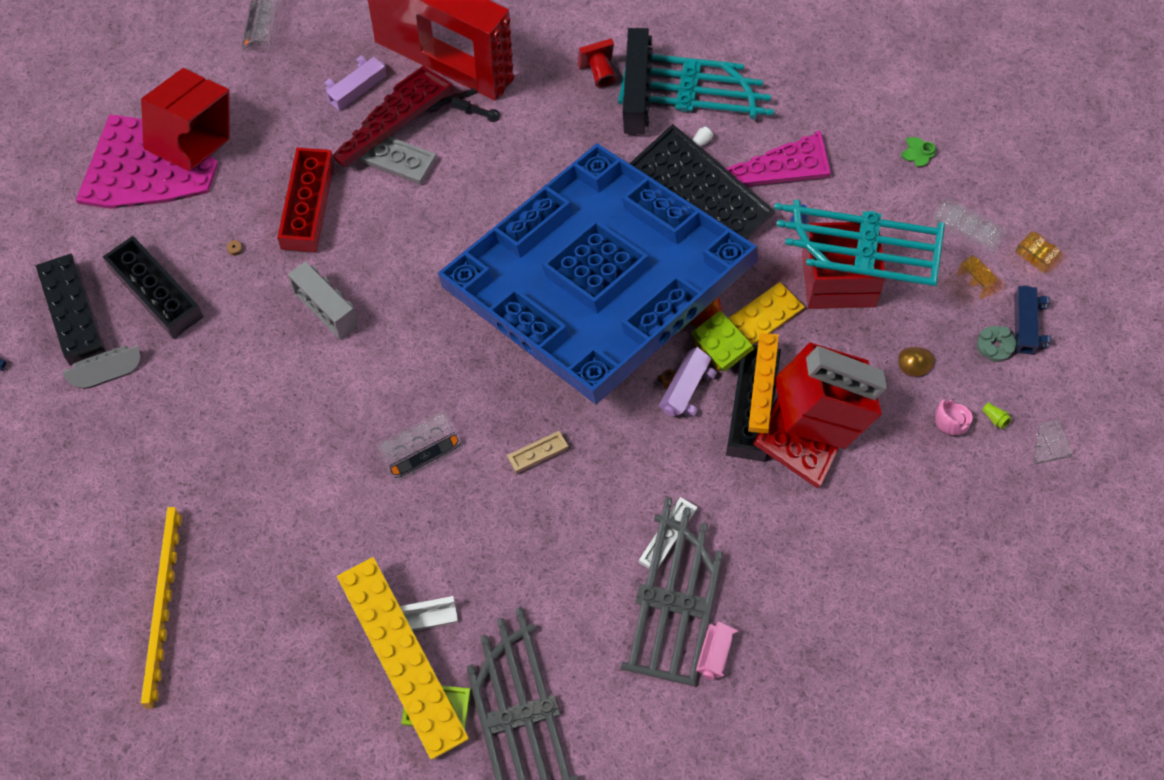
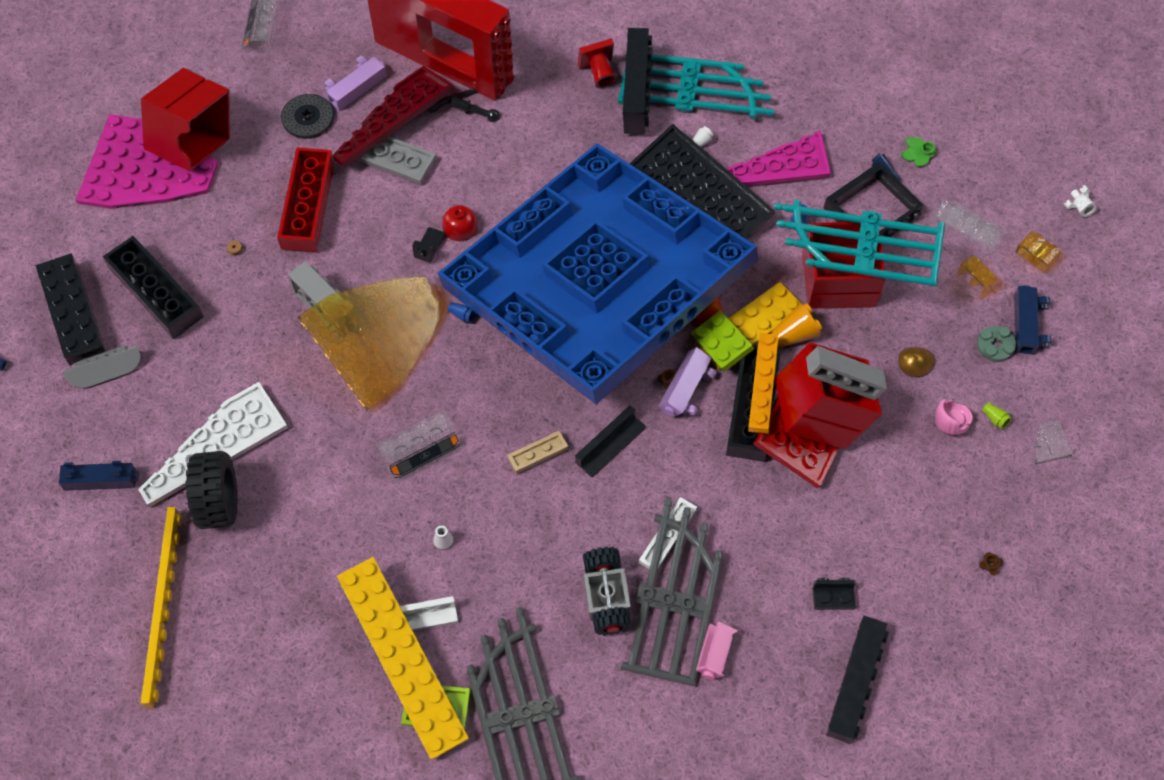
none -> dark blue brick [58,460,139,491]
none -> white wing [138,382,288,508]
none -> black tyre [186,451,238,529]
none -> piece [281,94,334,138]
none -> clear yellow wing [298,276,446,410]
none -> black bracket [412,227,445,263]
none -> white cone [433,526,453,549]
none -> red cylinder [442,205,478,241]
none -> blue cone [448,302,477,323]
none -> black panel [575,405,645,477]
none -> brick [583,546,632,636]
none -> light orange cone [771,303,822,348]
none -> black bracket [812,577,856,610]
none -> black window [823,162,924,237]
none -> black brick [826,615,889,744]
none -> dark blue cone [871,153,901,180]
none -> reddish brown plate [979,552,1003,575]
none -> white piece [1064,185,1097,217]

